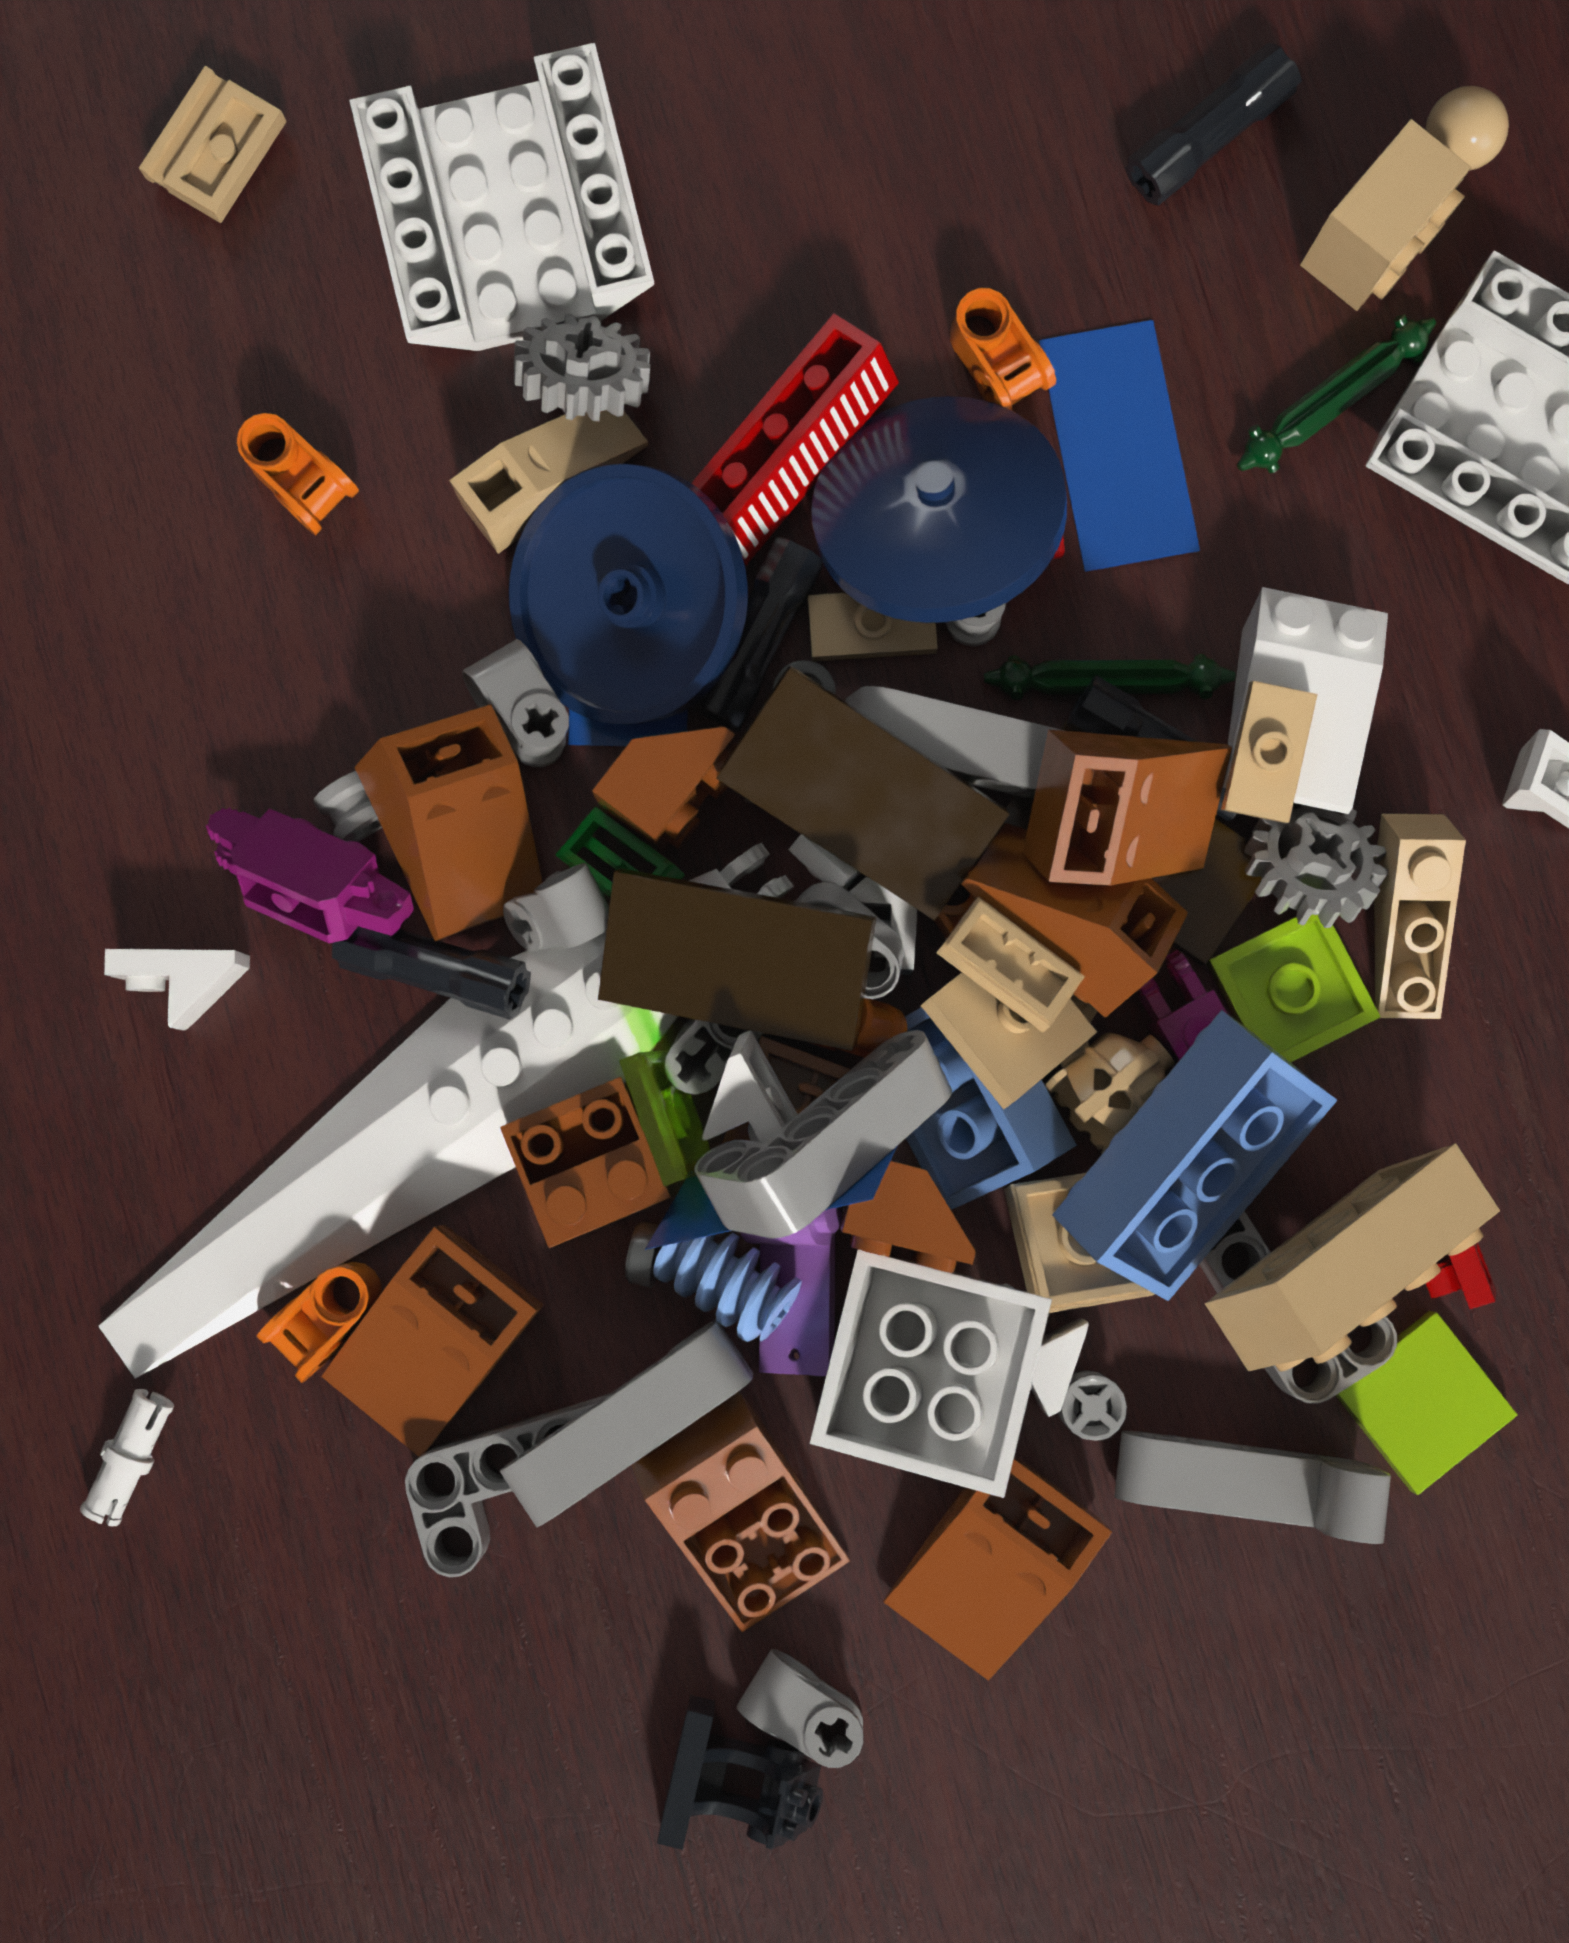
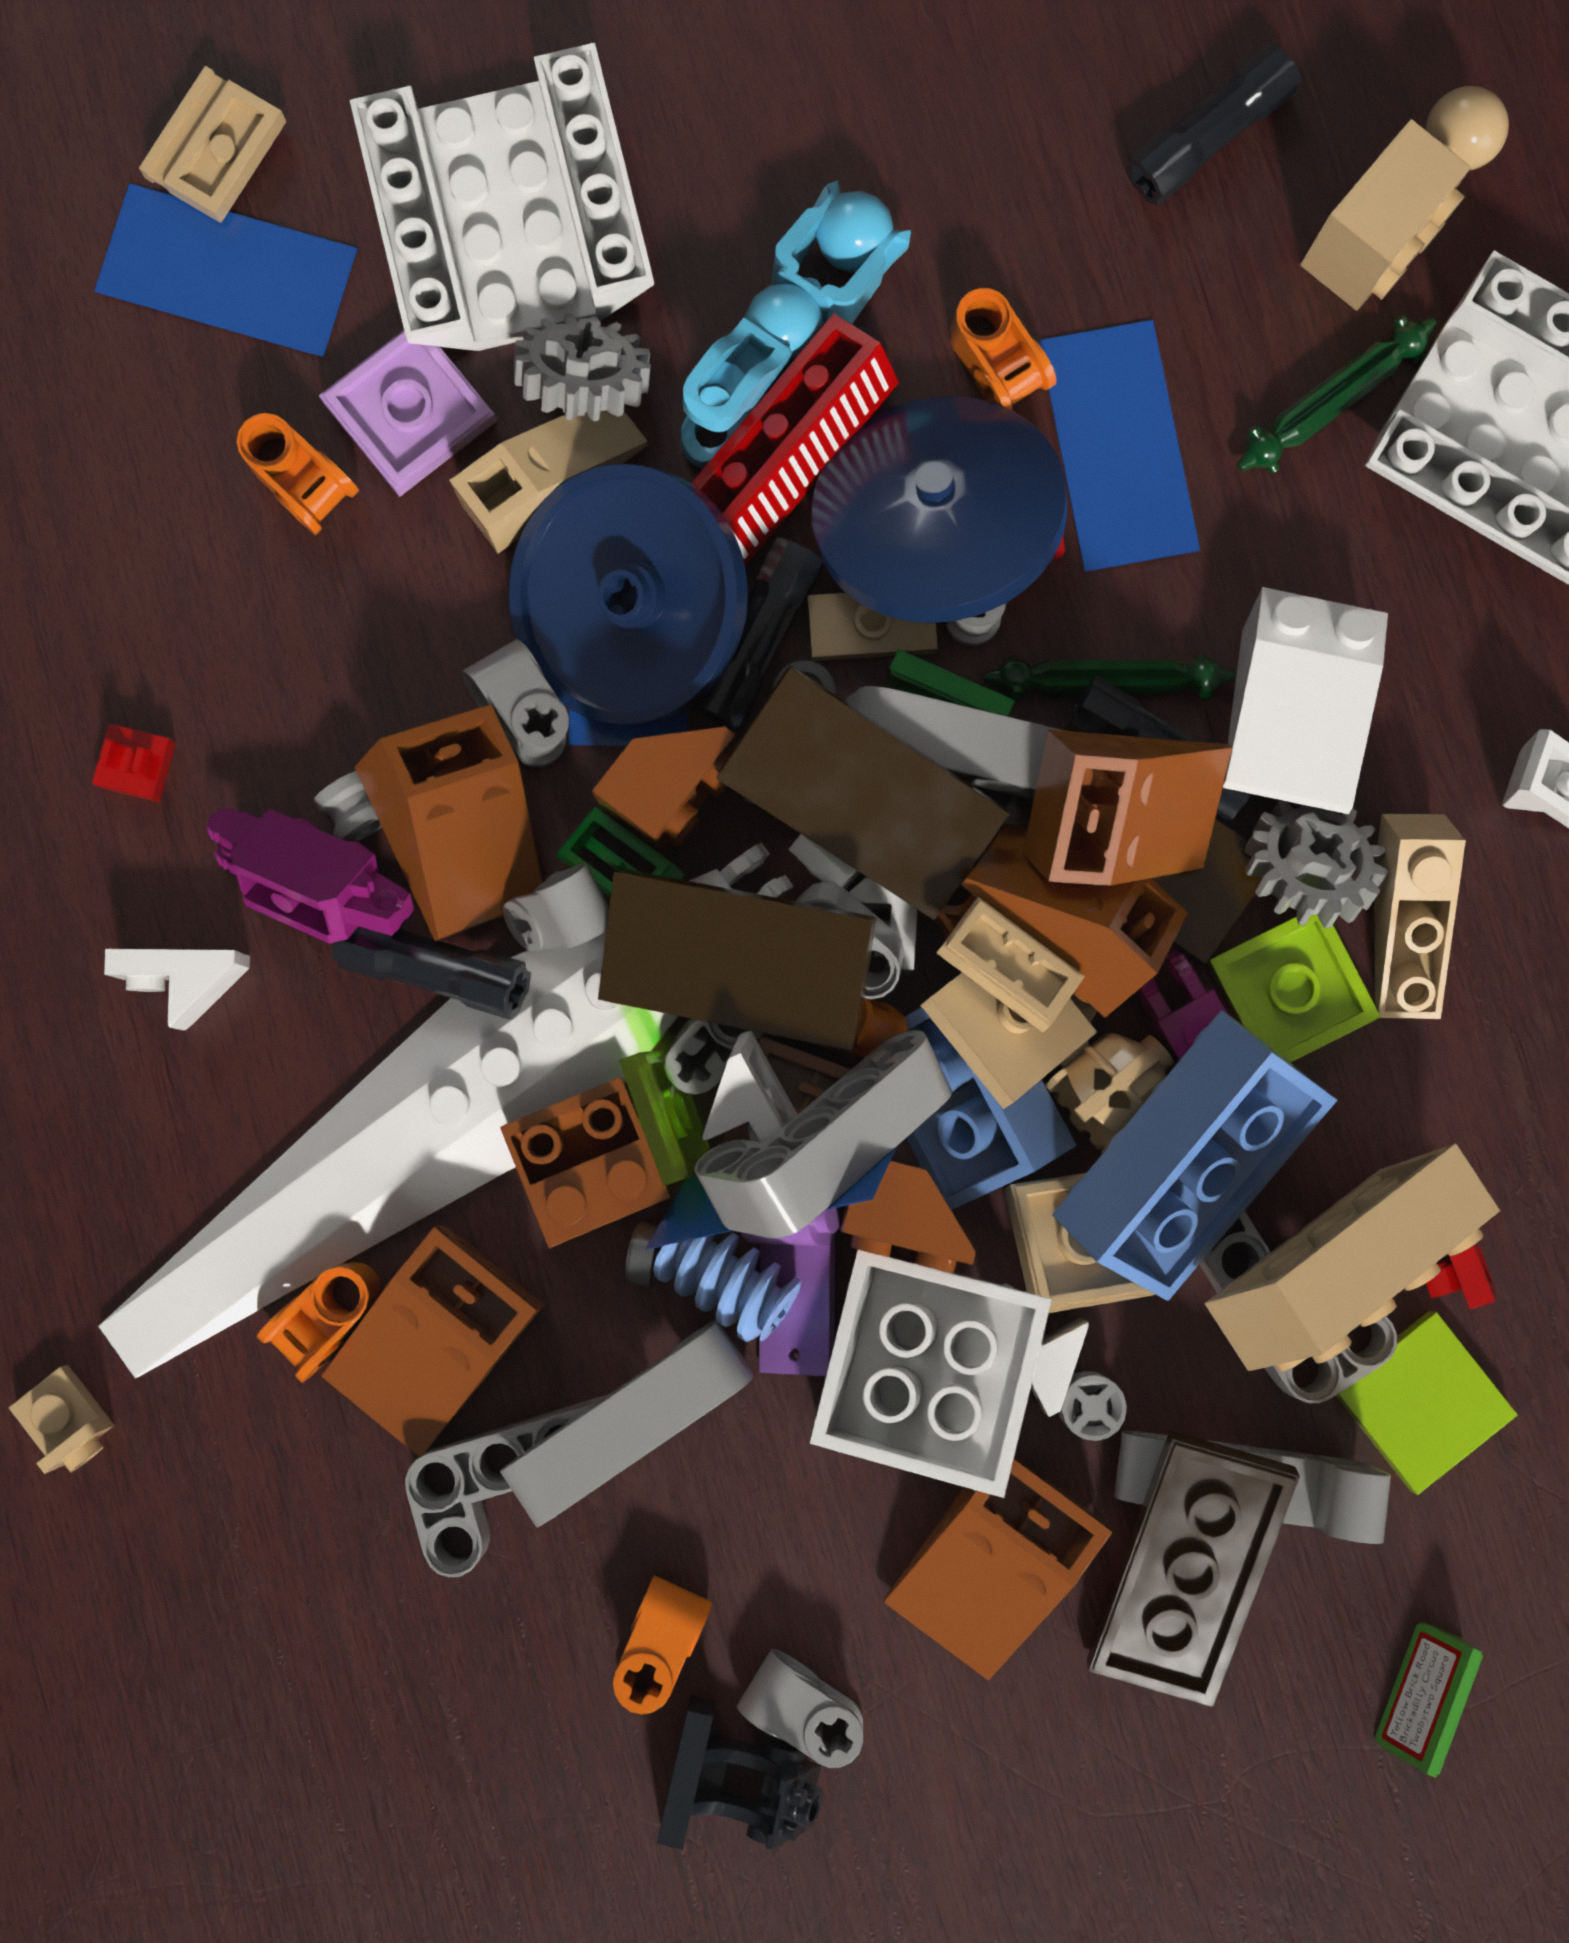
white pin [80,1389,174,1526] -> none
dark orange slope [631,1390,850,1632] -> none
tan plate [1221,681,1318,823] -> none
none -> tan bracket [9,1365,114,1474]
none -> red tile [92,723,176,803]
none -> blue sticker [94,183,358,357]
none -> lavender plate [319,330,497,497]
none -> orange piece [613,1575,713,1715]
none -> medium azure piece [680,180,911,469]
none -> green tile [886,649,1015,717]
none -> dark brown tile [1086,1430,1300,1707]
none -> slope [1375,1622,1483,1778]

